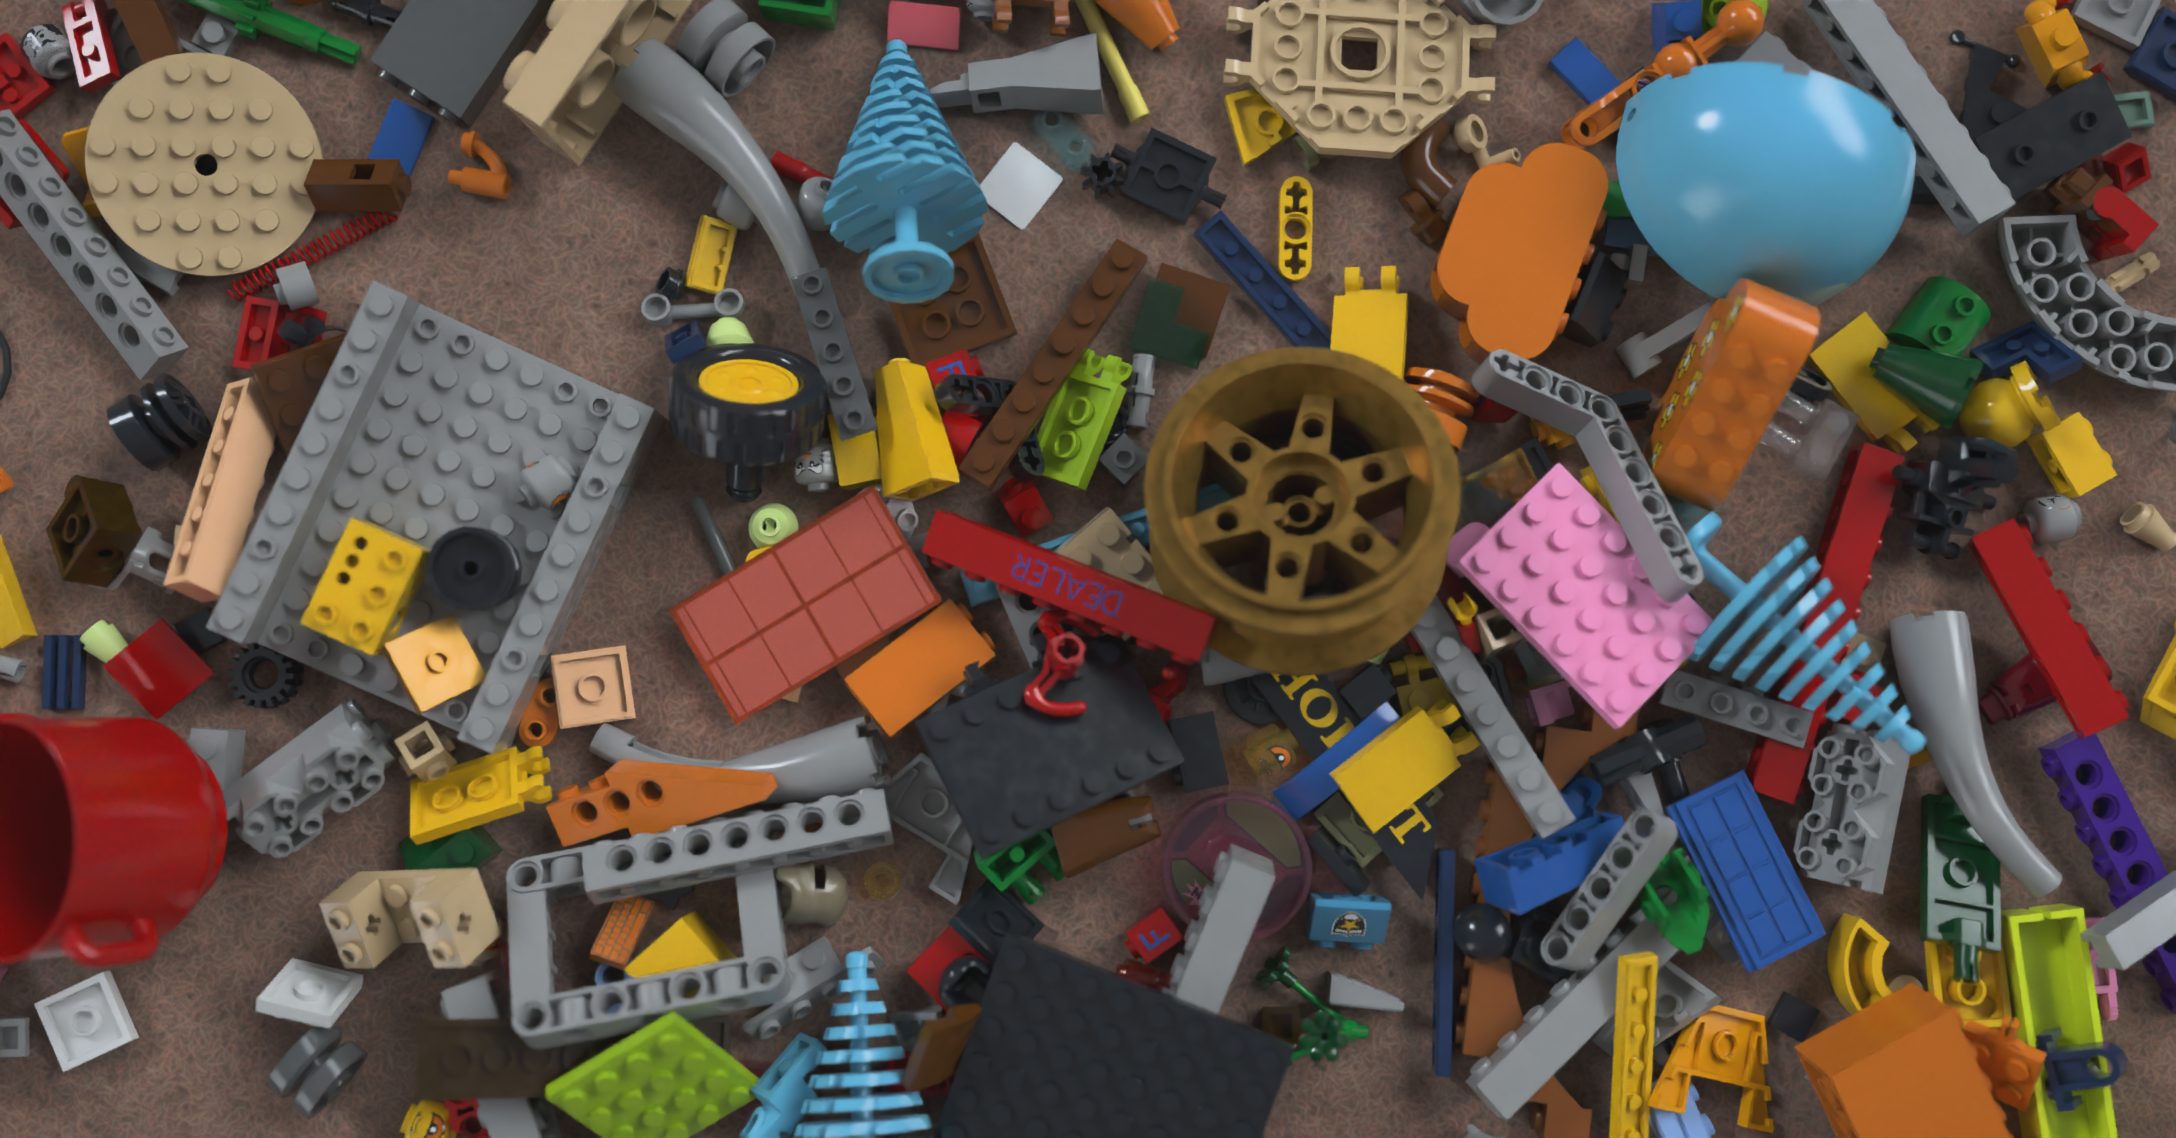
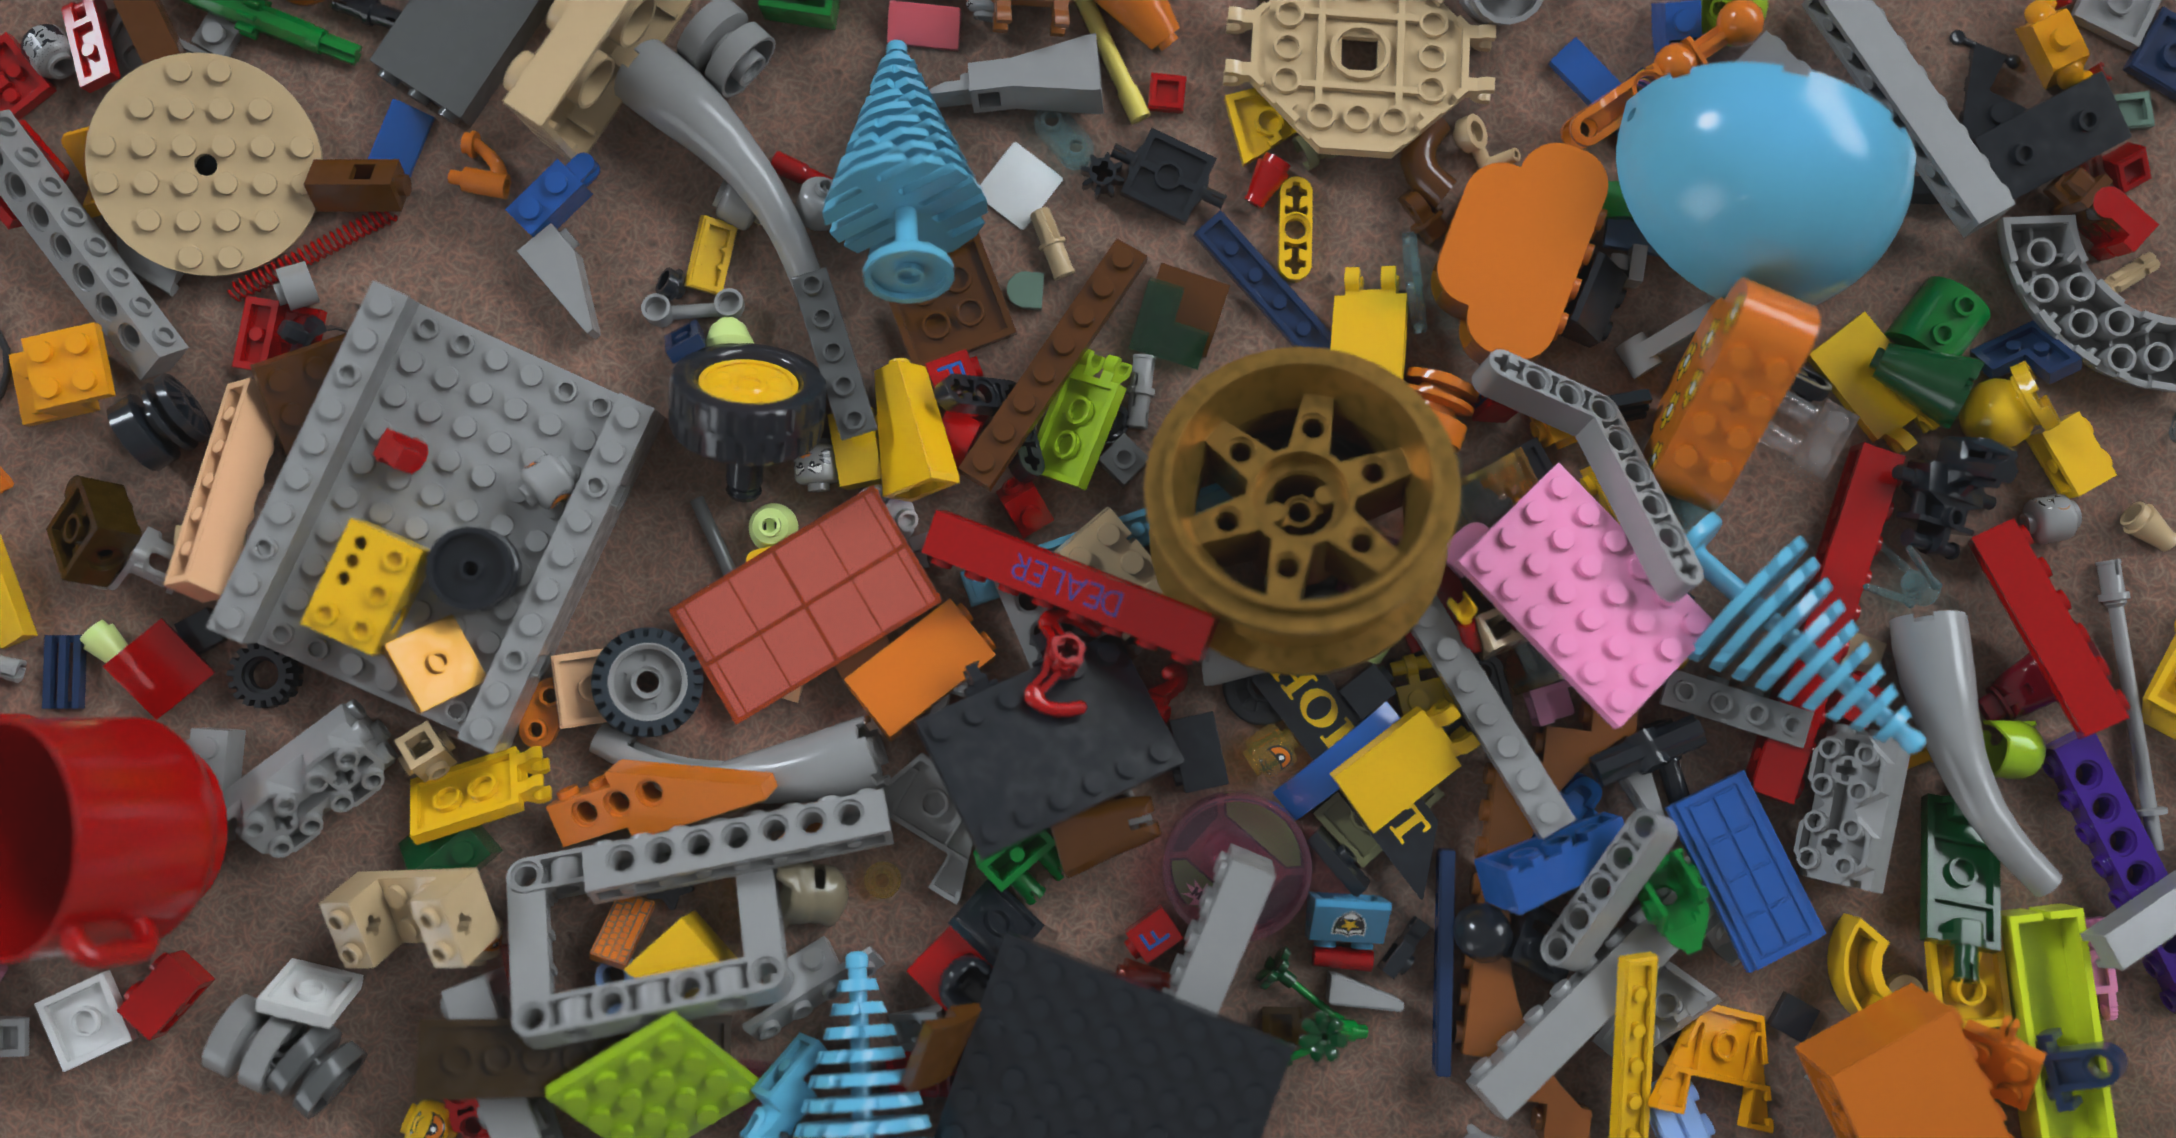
none -> light orange bracket [8,322,116,427]
none -> red brick [116,949,215,1041]
none -> light grey wheel [202,994,307,1095]
none -> red piece [373,428,428,474]
none -> blue brick [505,152,600,237]
none -> light grey slope [517,223,601,340]
none -> wheel [591,627,703,738]
none -> sand green tile [1007,271,1044,311]
none -> tan axle [1030,207,1076,281]
none -> red tile [1148,72,1187,114]
none -> red cone [1244,152,1291,209]
none -> red hinge [1312,945,1374,972]
none -> black plate [1377,916,1431,979]
none -> clear light blue tile [1402,232,1428,334]
none -> clear light blue plant [1863,543,1943,609]
none -> lime helmet [1982,720,2046,779]
none -> light grey bar [2095,559,2168,851]

